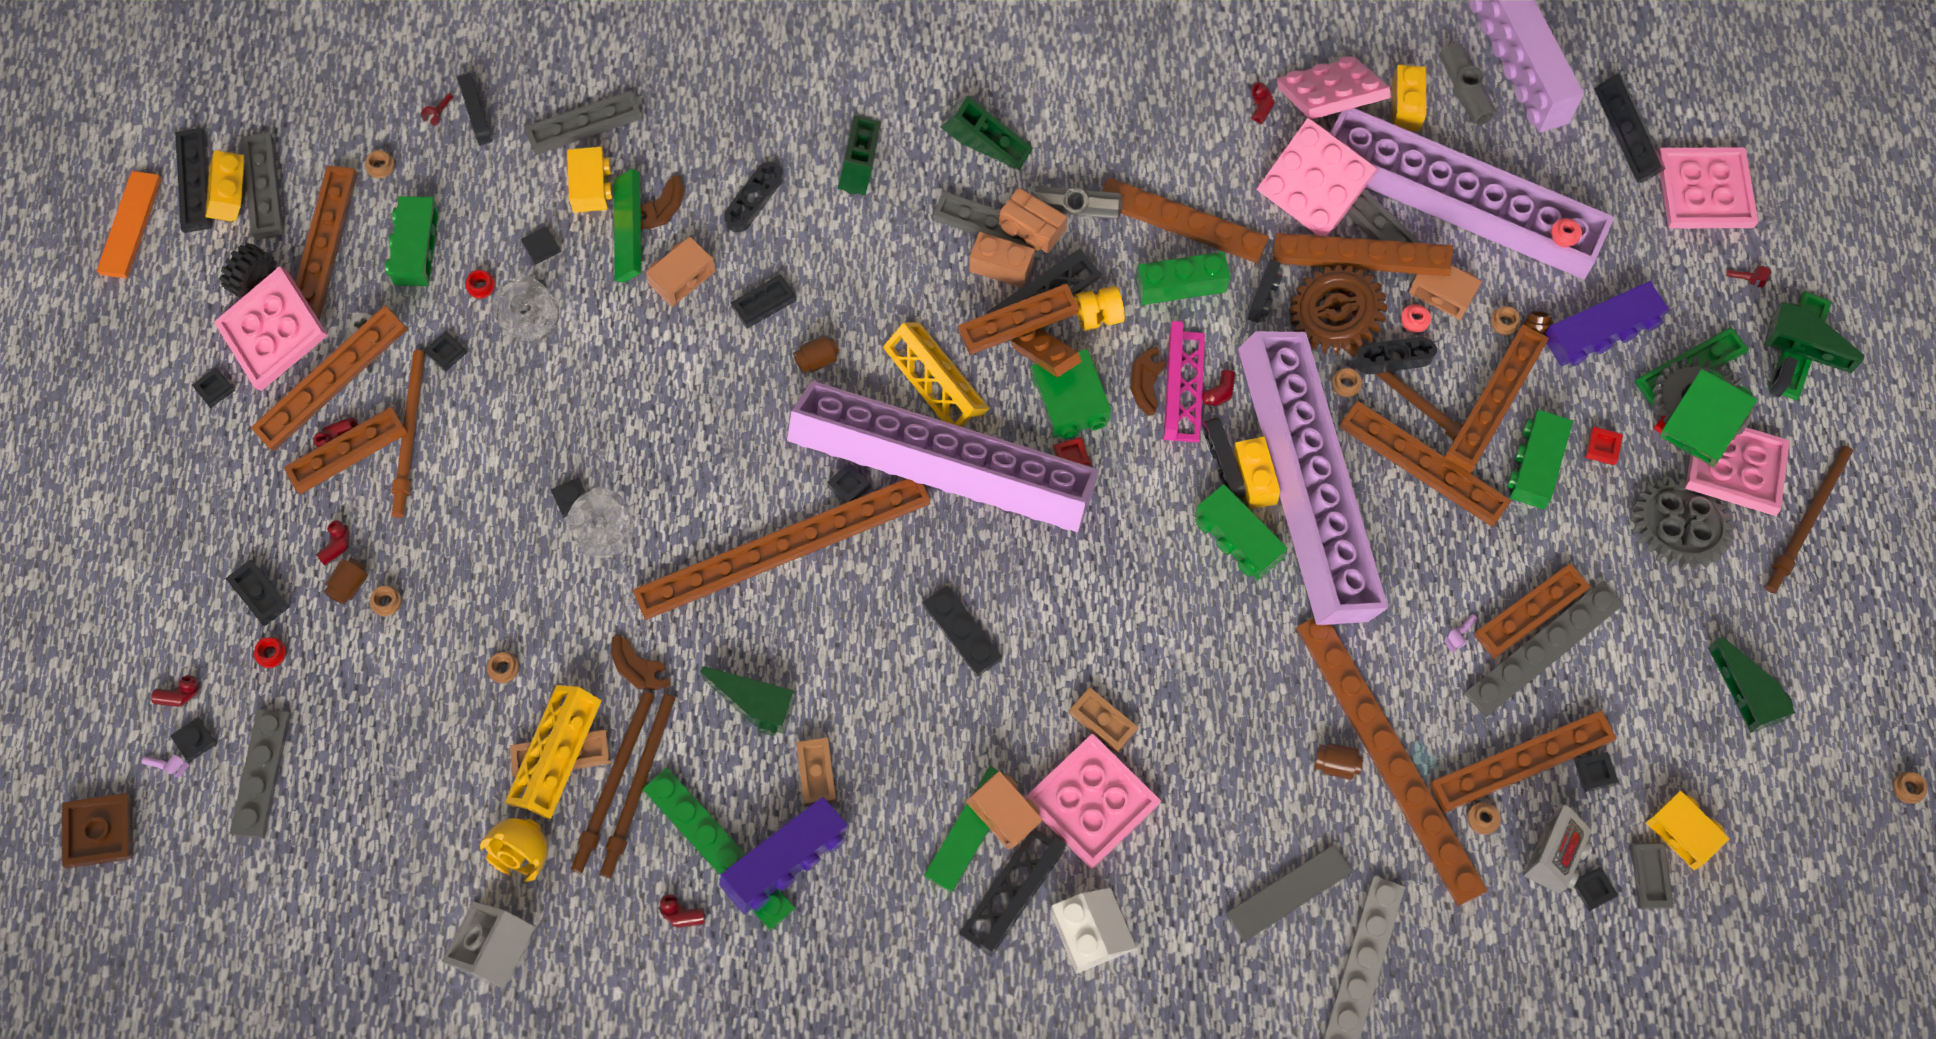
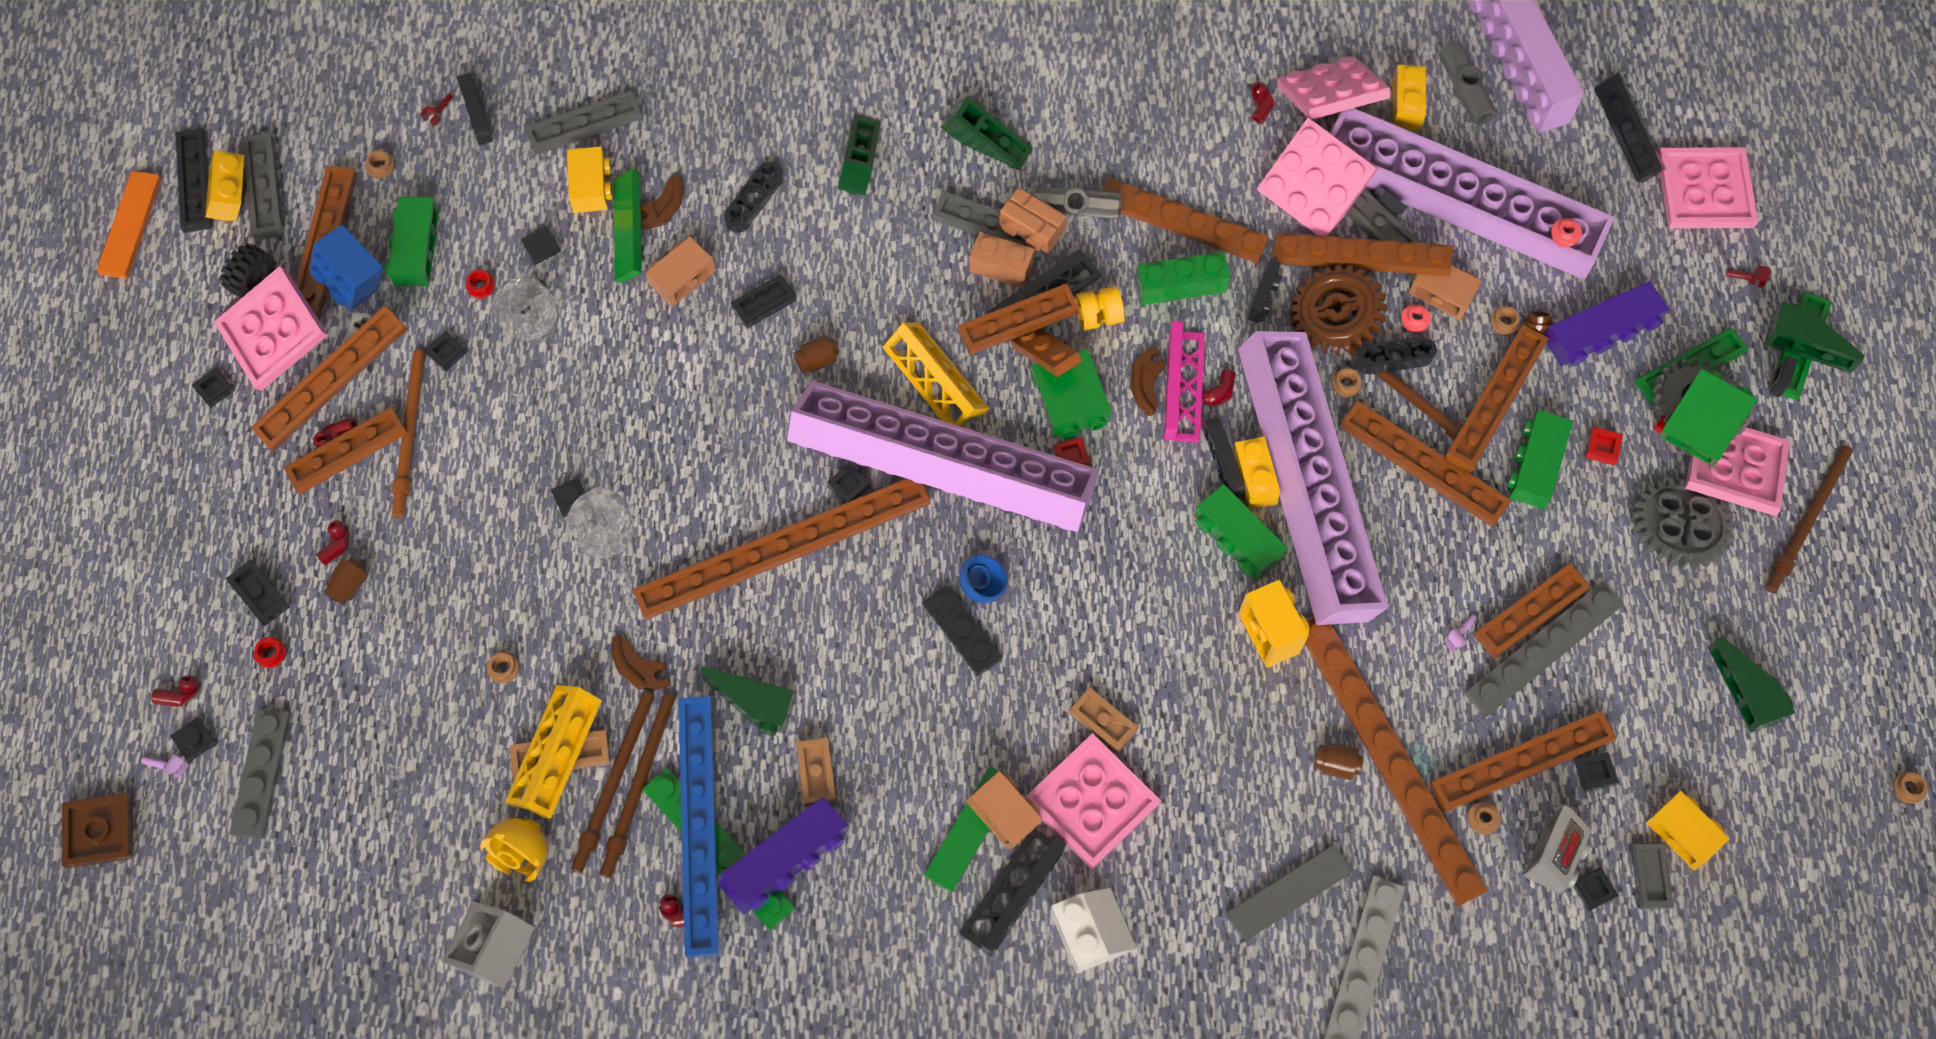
medium nougat plate [369,586,402,616] -> none
none -> blue brick [310,224,383,312]
none -> blue plate [679,696,720,958]
none -> blue piece [959,554,1008,604]
none -> yellow brick [1238,579,1310,668]
none -> black tile [1372,186,1407,215]

